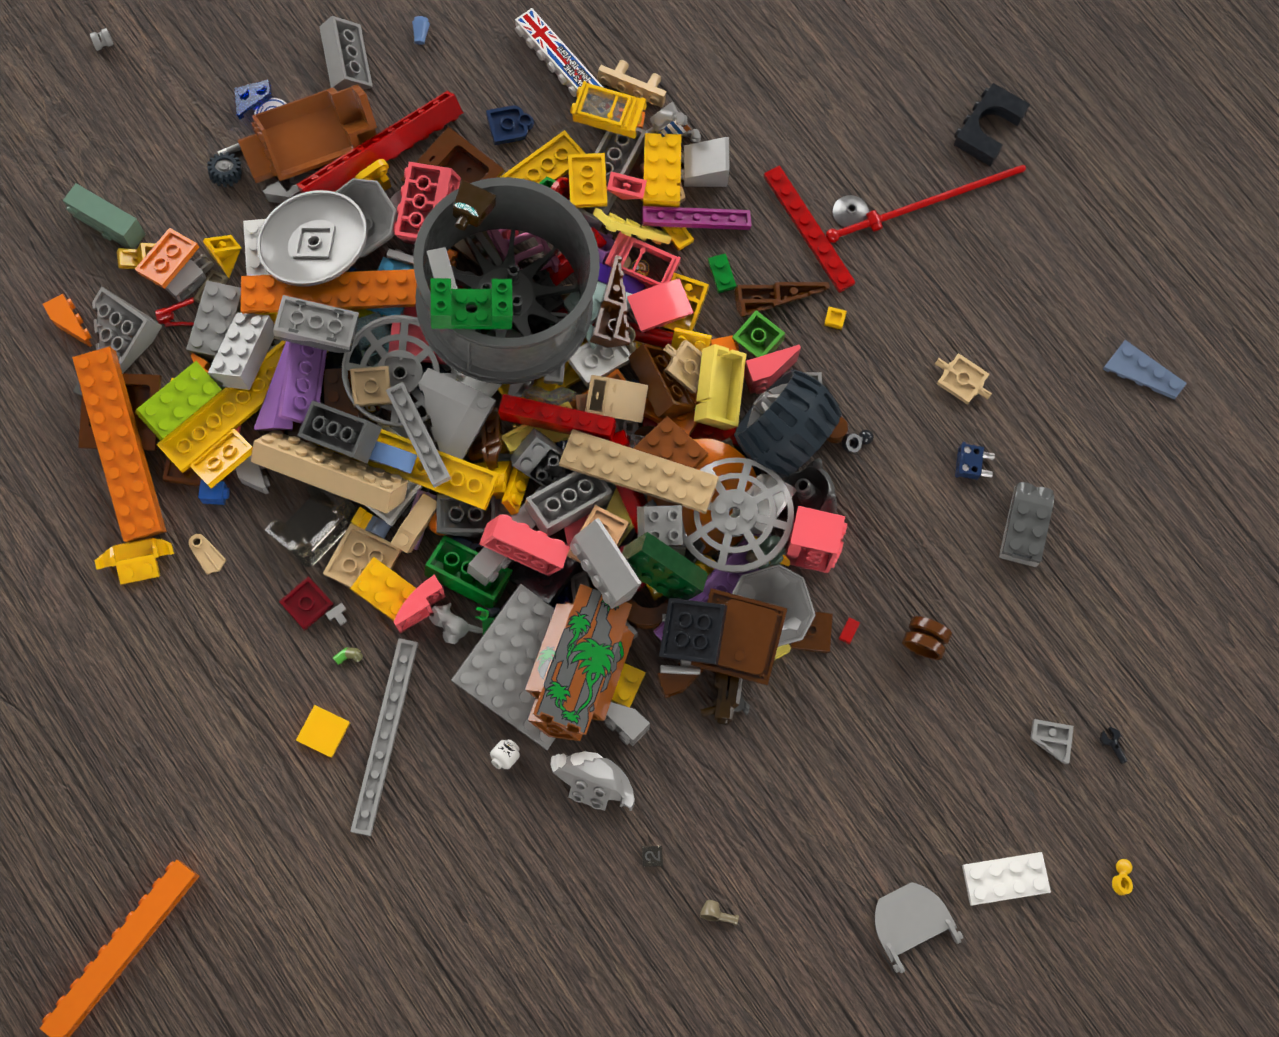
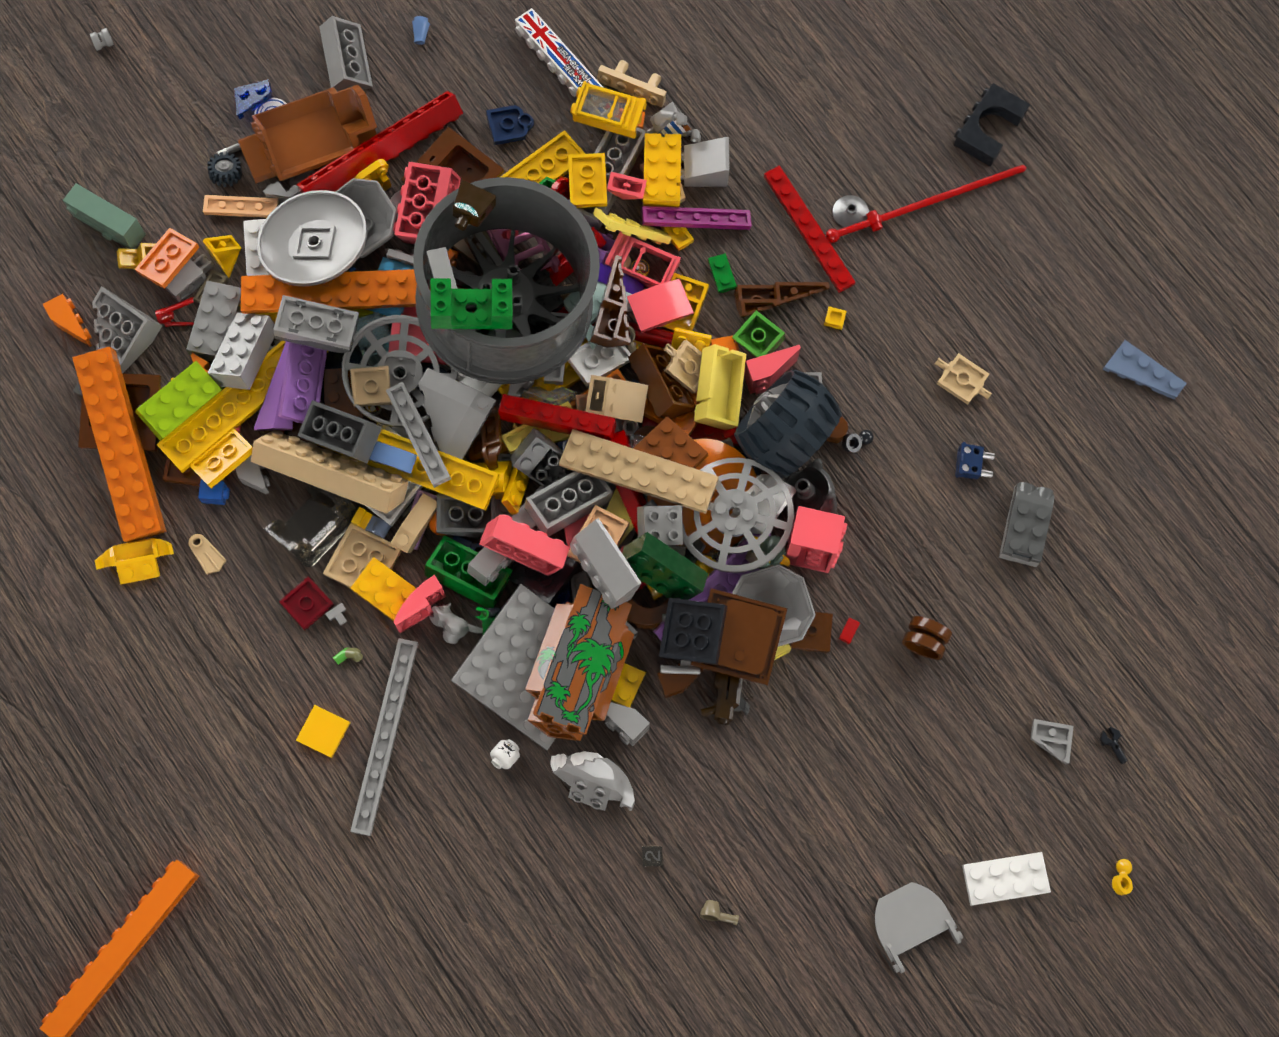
none -> light nougat plate [203,195,279,218]

